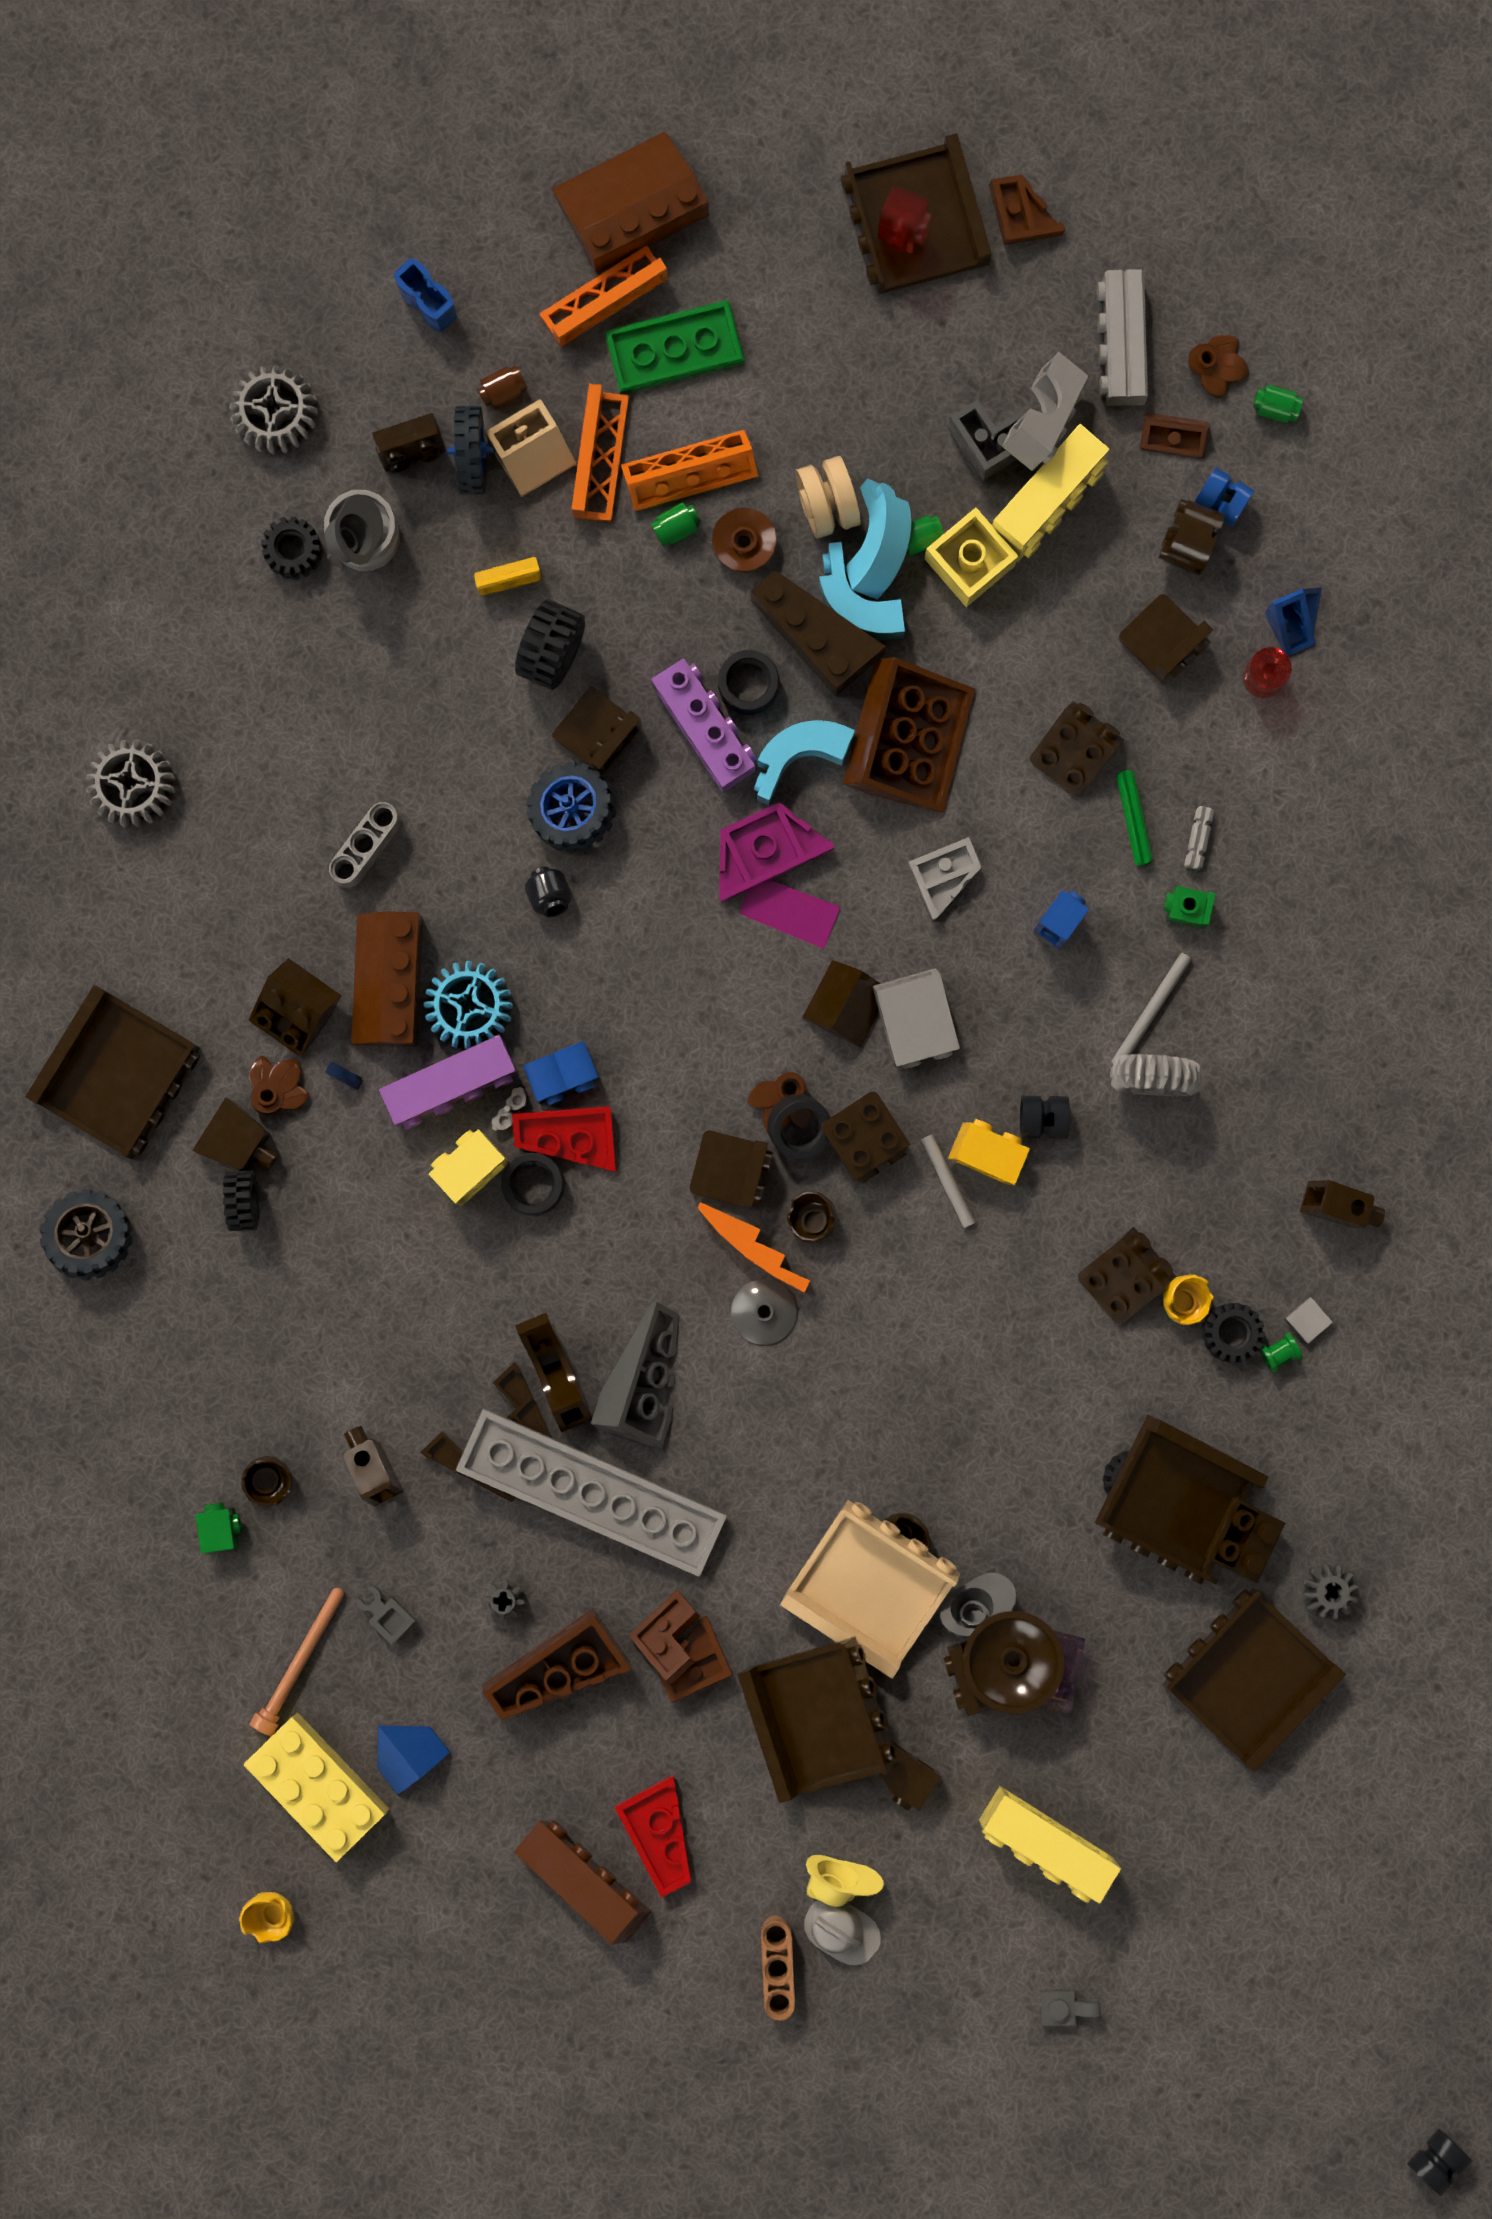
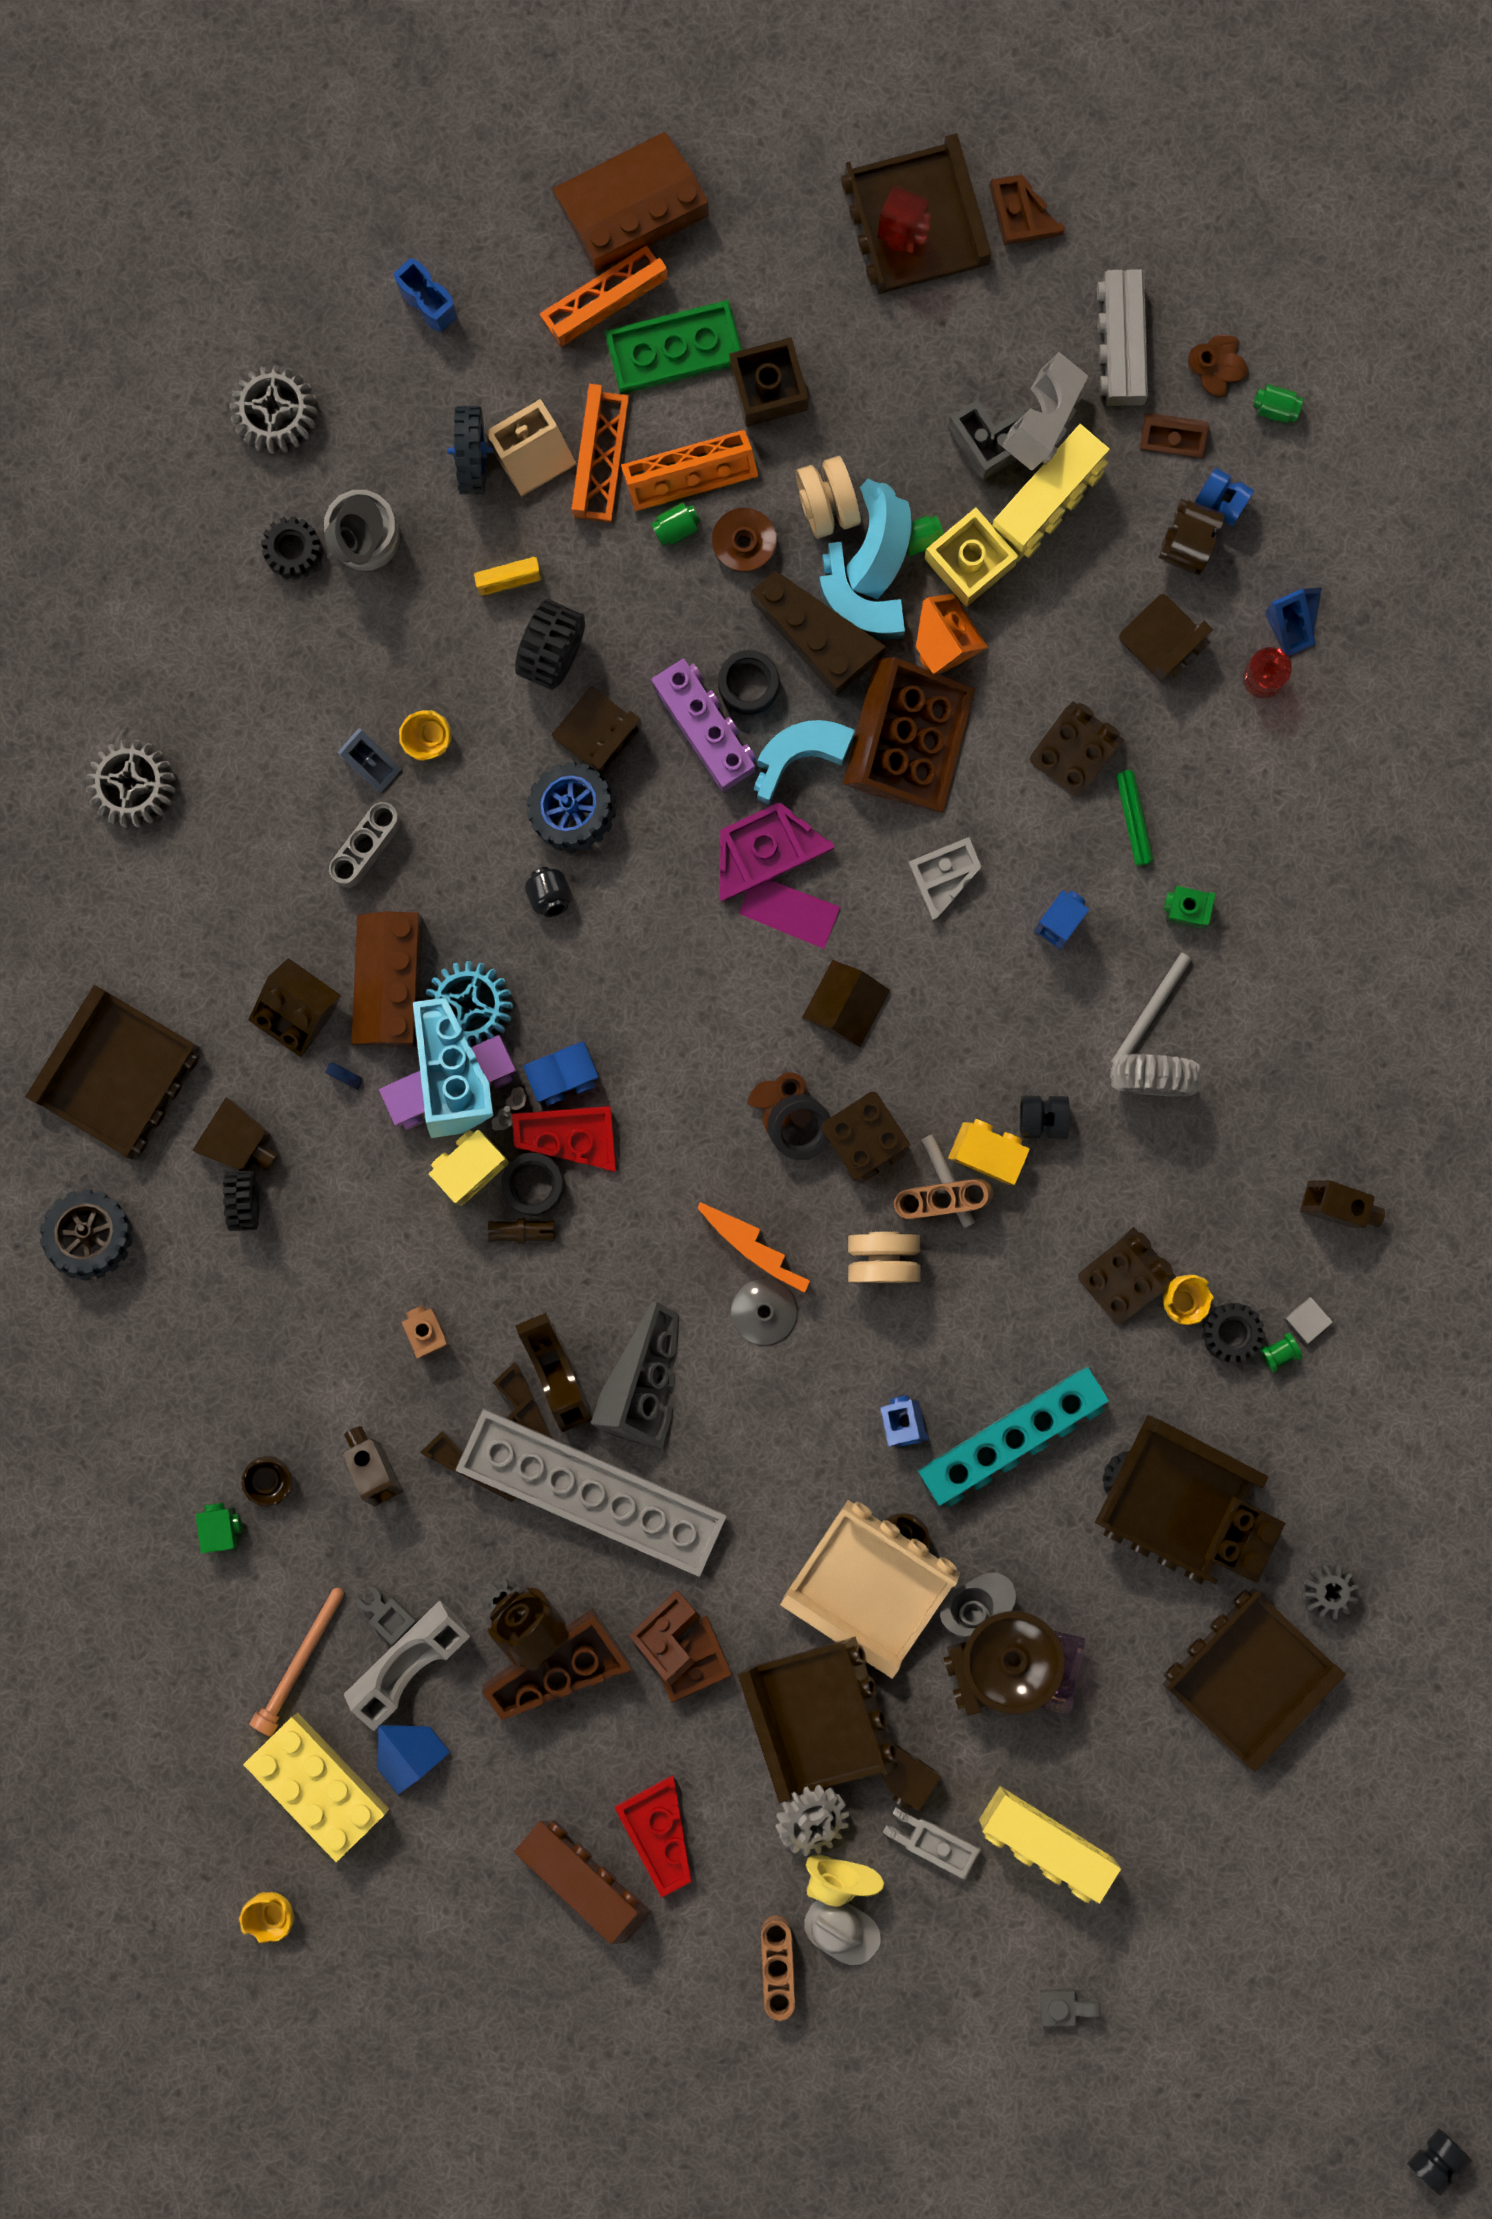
reddish brown plate [248,1056,310,1115] -> none
dark brown bracket [372,413,446,473] -> none
reddish brown brick [477,365,528,409] -> none
dark brown bracket [690,1130,773,1209] -> none
dark brown hair [787,1191,837,1243] -> none
light grey brick [873,968,960,1068] -> none
light grey axle [1184,806,1214,870] -> none
none -> sand blue slope [337,728,402,793]
none -> light grey arch [344,1600,470,1731]
none -> yellow hair [399,710,452,761]
none -> medium nougat brick [401,1305,450,1358]
none -> medium azure wedge [413,998,493,1138]
none -> dark brown pin [488,1218,555,1244]
none -> dark brown brick [488,1588,569,1670]
none -> dark brown brick [729,337,808,427]
none -> light grey gear [776,1785,849,1856]
none -> tan wheel [848,1232,921,1283]
none -> blue brick [880,1396,929,1448]
none -> light grey hinge [883,1807,981,1880]
none -> medium nougat beam [894,1178,993,1219]
none -> orange slope [916,593,988,674]
none -> teal brick [917,1367,1109,1508]

